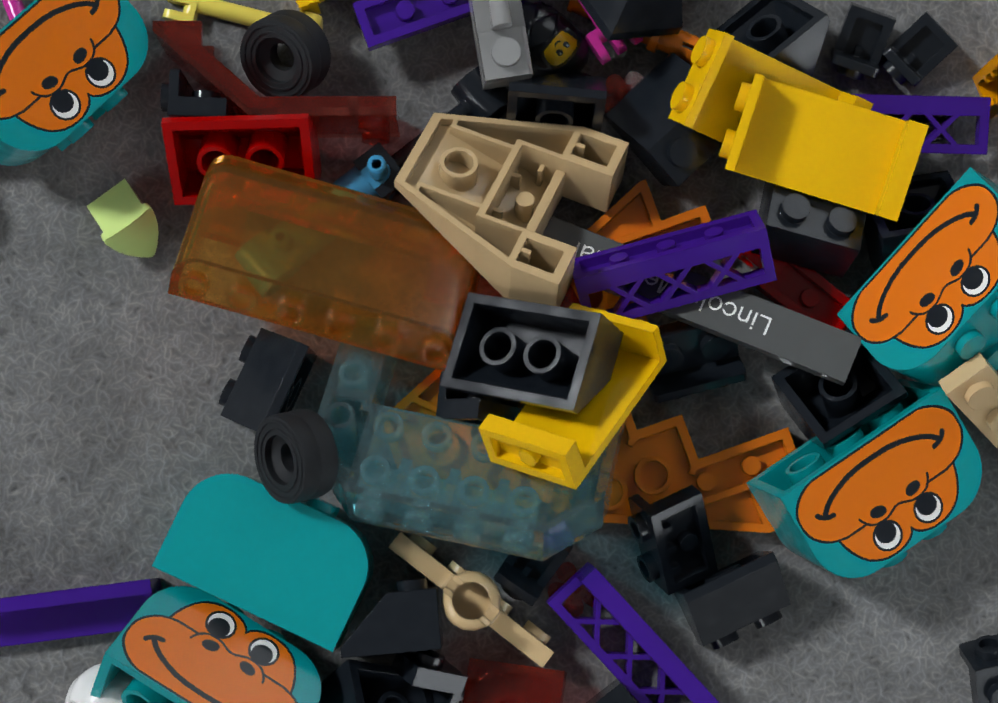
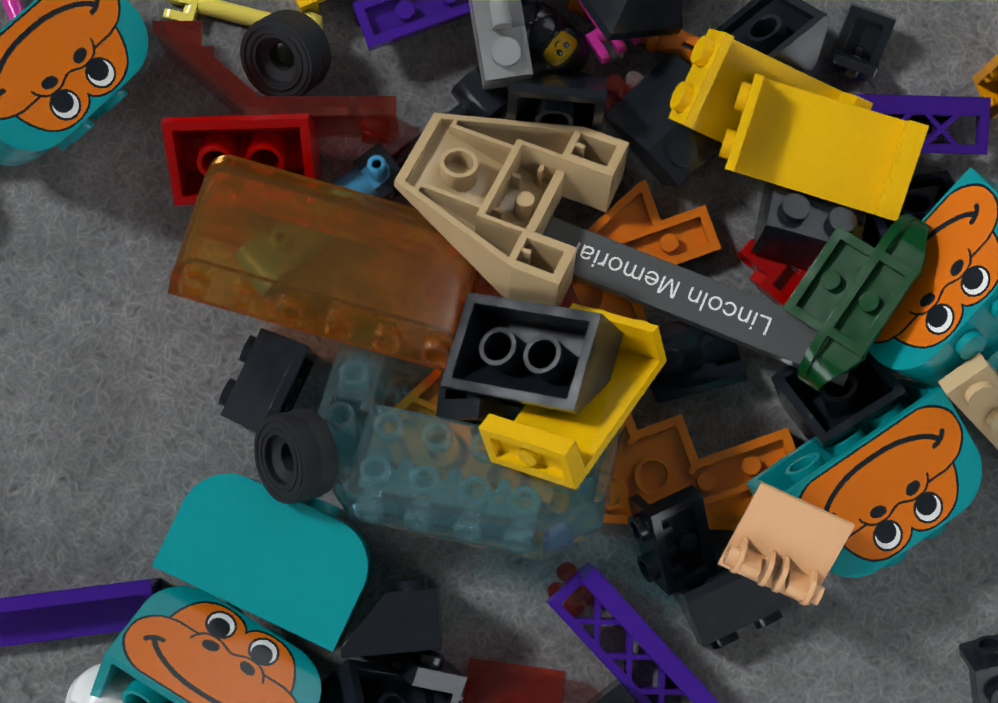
yellowish green tile [87,179,159,258] -> none
black bracket [160,69,236,117] -> none
tan plate [388,531,554,668] -> none
black bracket [493,519,573,606] -> none
dark purple fence [573,209,777,319] -> none
black bracket [882,11,959,87] -> none
none -> light nougat hinge [718,481,855,606]
none -> dark green plate [783,213,931,392]

